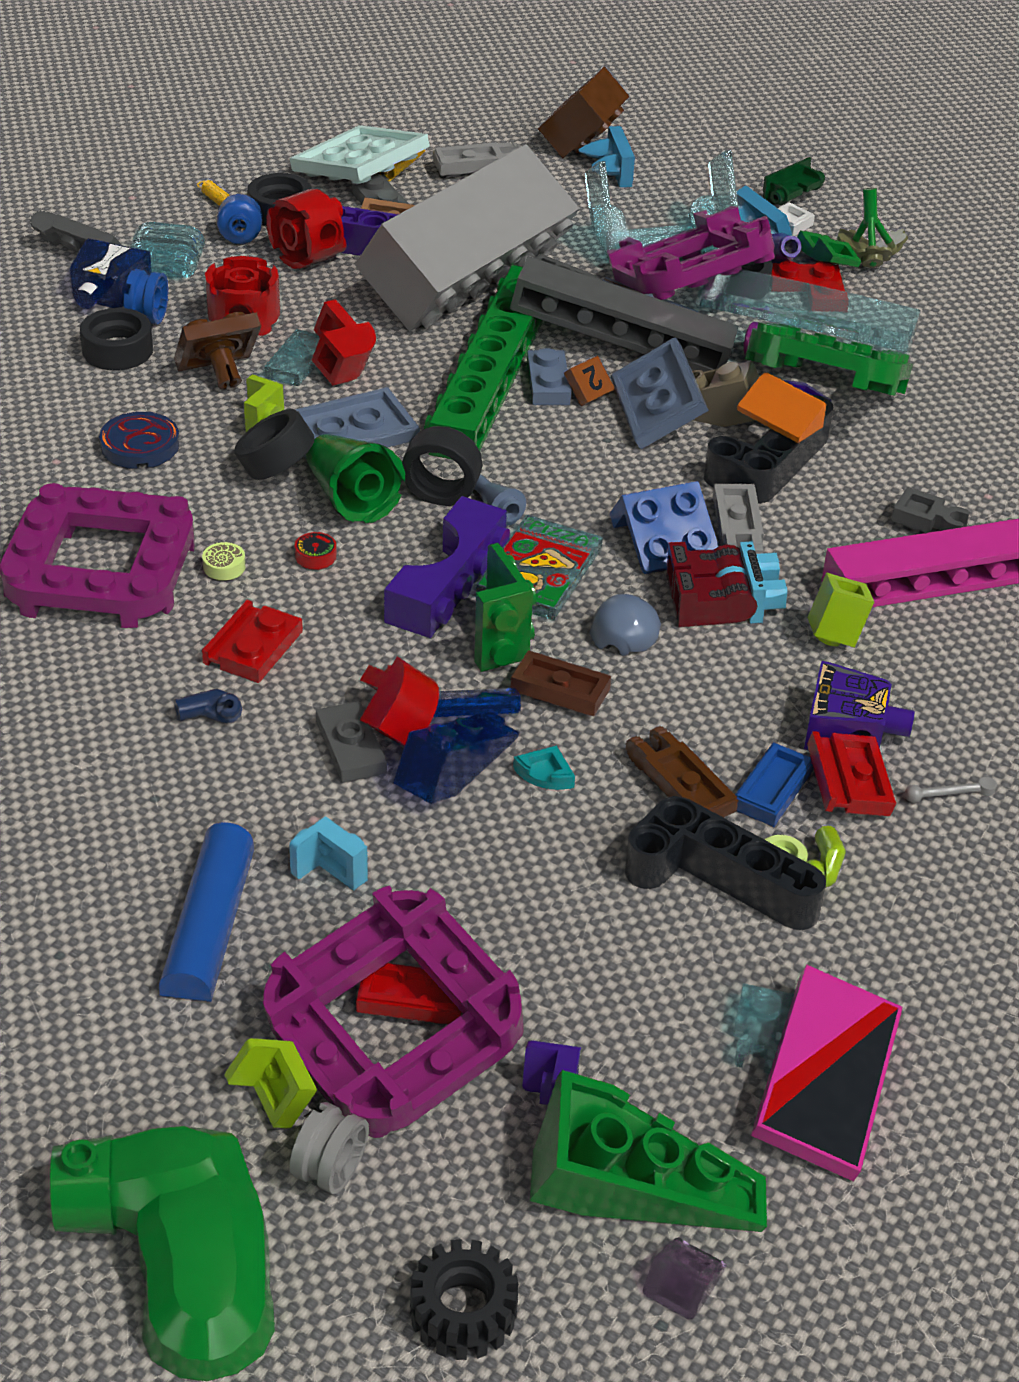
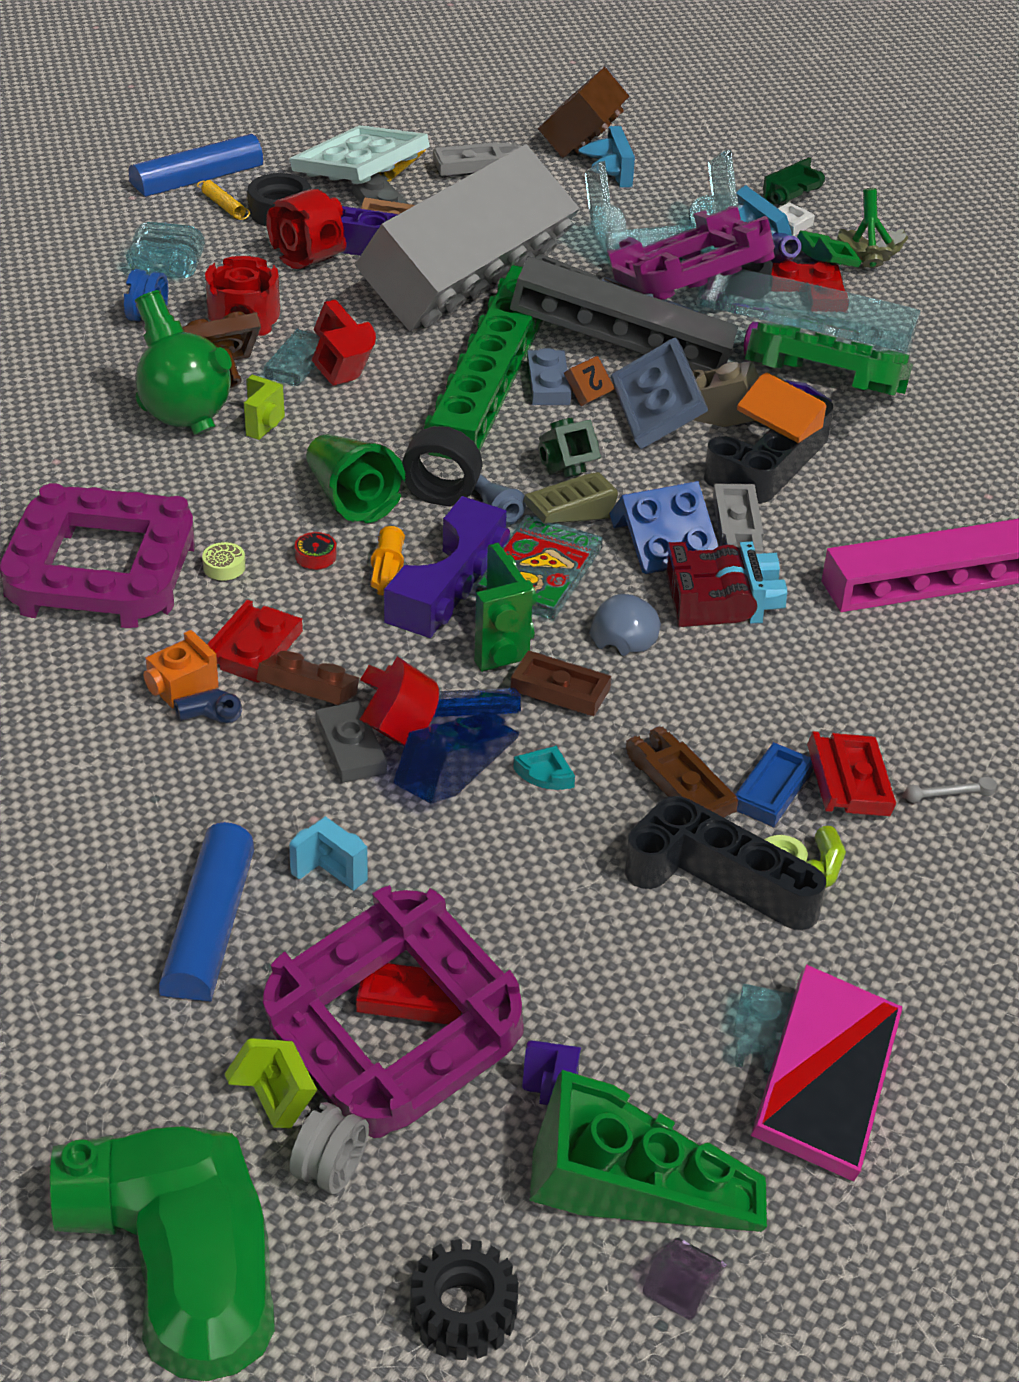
dark grey hinge [30,210,128,264] -> none
clear blue torso [70,238,152,309] -> none
black tyre [80,308,153,370] -> none
dark blue tile [99,411,180,469] -> none
blue head [217,194,262,244] -> none
black tyre [234,409,314,480] -> none
sand blue tile [295,387,420,460] -> none
dark purple torso [804,661,915,751] -> none
lime brick [807,572,874,648] -> none
dark grey plate [891,487,970,533] -> none
none -> blue brick [129,134,263,197]
none -> green piece [134,290,232,436]
none -> orange brick [143,630,219,709]
none -> copper plate [257,651,359,705]
none -> light orange axle [370,526,405,596]
none -> olive slope [523,472,618,524]
none -> dark green brick [538,418,602,478]

